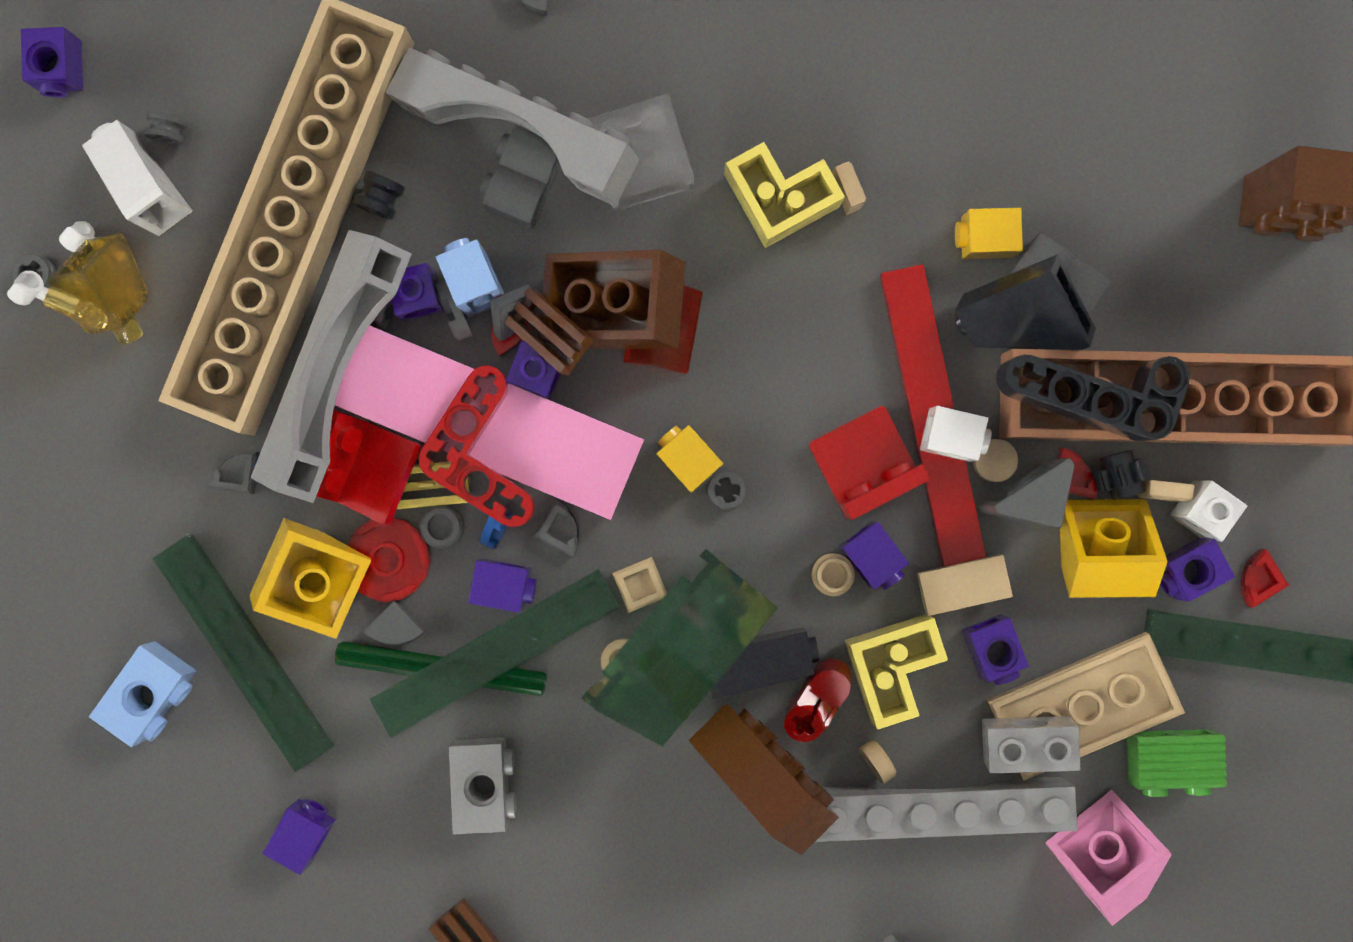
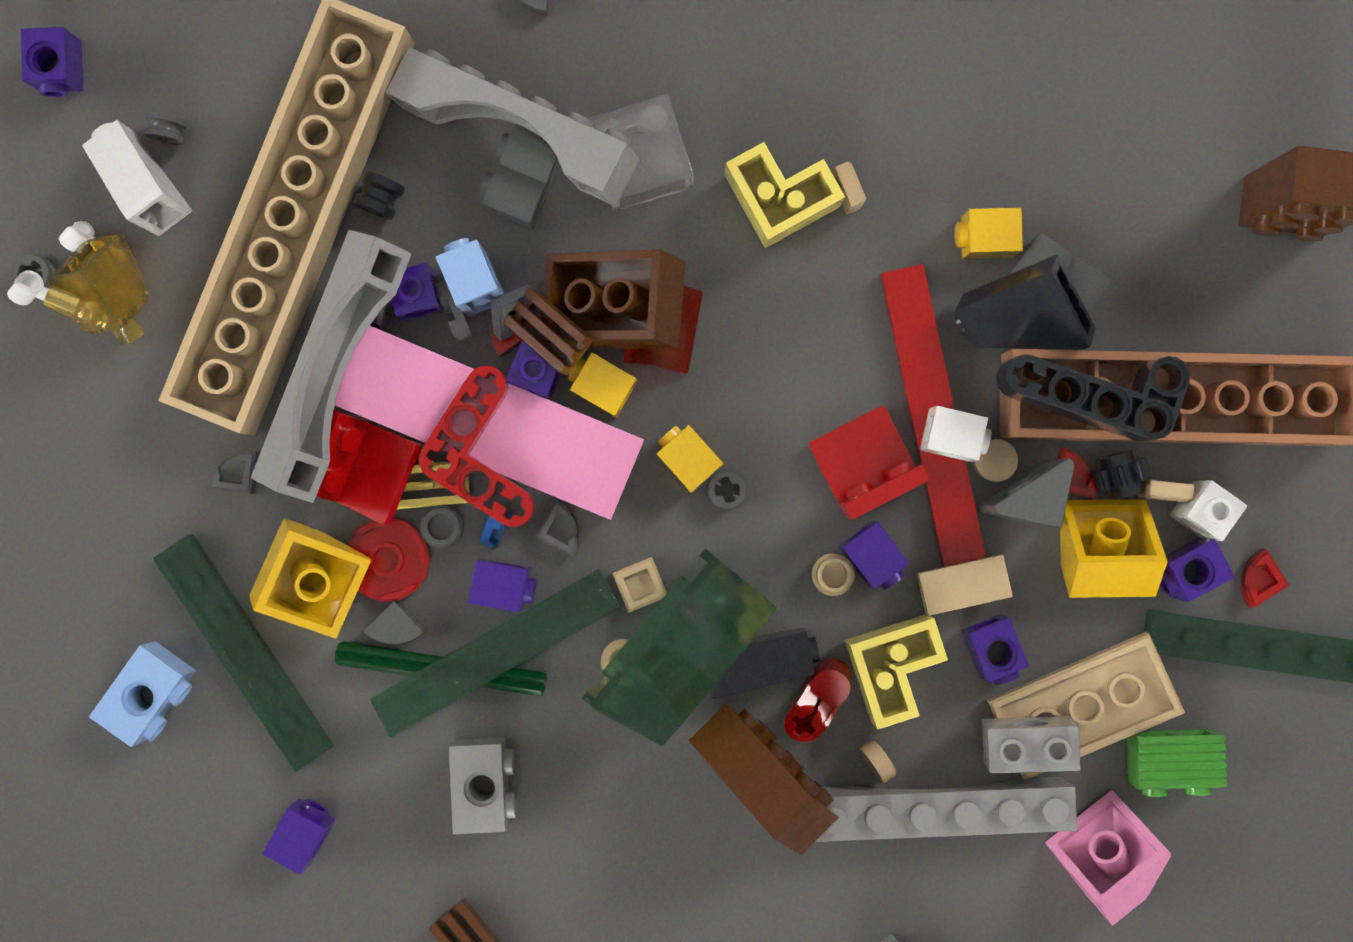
none -> yellow brick [568,352,638,418]

